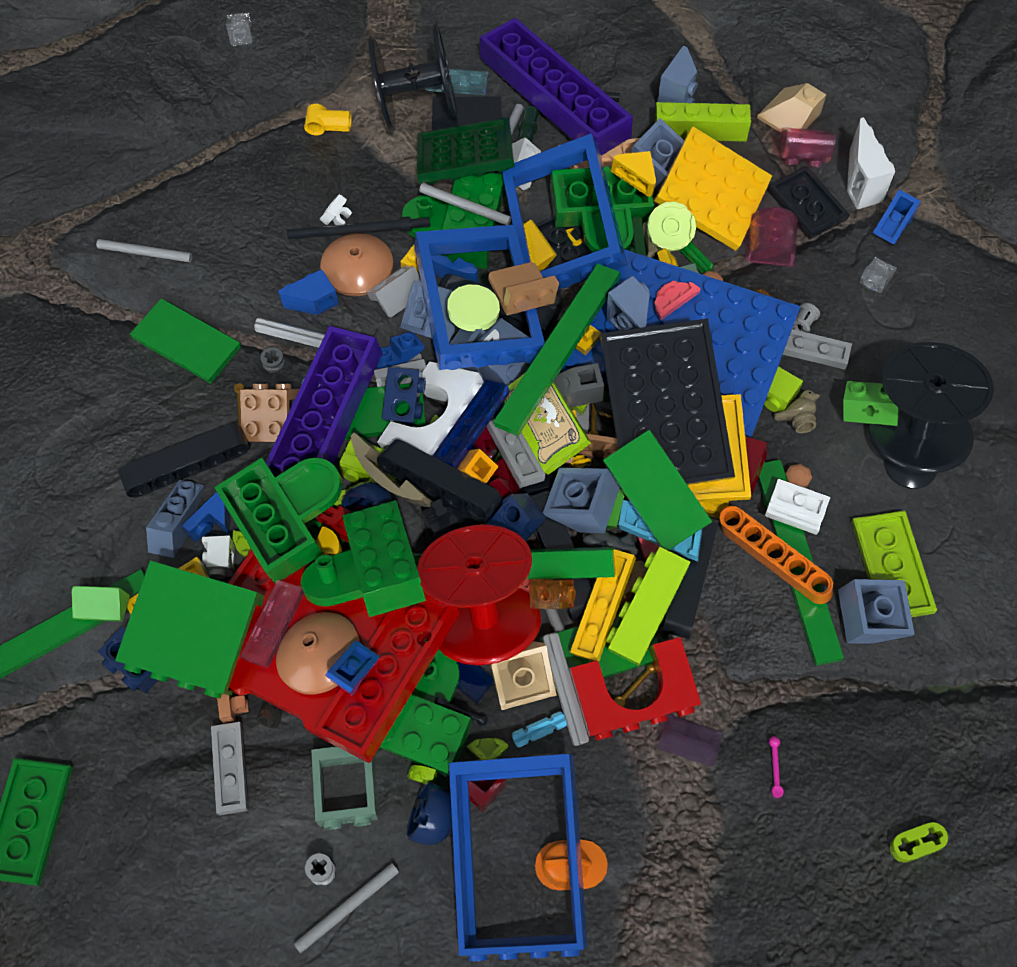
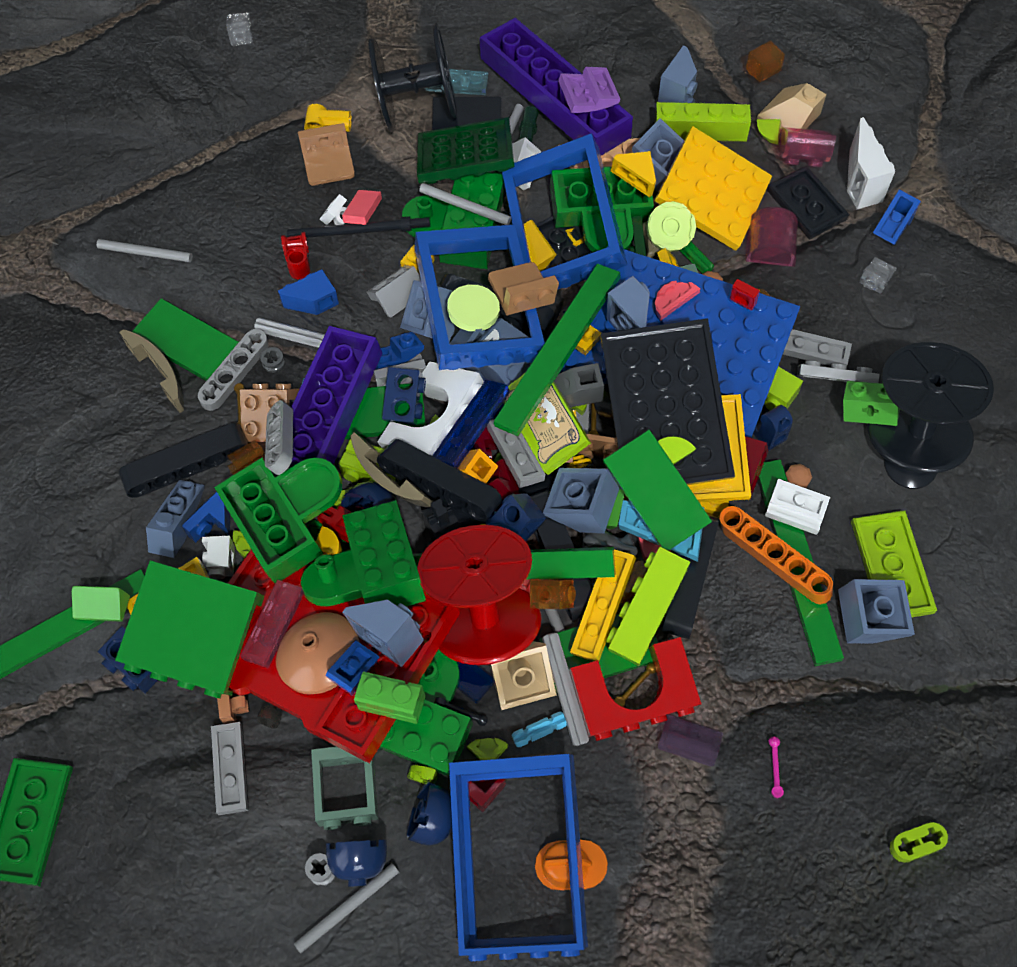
nougat dish [320,233,394,296] -> none
blue slope [431,255,479,283] -> none
dark tan animal [774,390,820,433] -> none
light grey bush [792,303,820,333] -> none
none -> dark tan slope [119,329,184,413]
none -> light grey beam [198,329,269,411]
none -> clear orange brick [227,440,265,476]
none -> light grey beam [265,400,293,475]
none -> red piece [281,232,311,280]
none -> medium nougat bracket [298,123,355,186]
none -> dark blue cylinder [326,840,387,887]
none -> coral tile [342,190,382,225]
none -> sand blue slope [342,600,424,667]
none -> bright green brick [354,671,425,724]
none -> medium lavender slope [558,67,620,113]
none -> lime tile [658,437,696,465]
none -> red tile [730,279,760,310]
none -> clear orange brick [746,40,785,82]
none -> dark blue leg [753,405,793,451]
none -> lime tile [757,119,781,144]
none -> light grey plate [796,361,880,383]

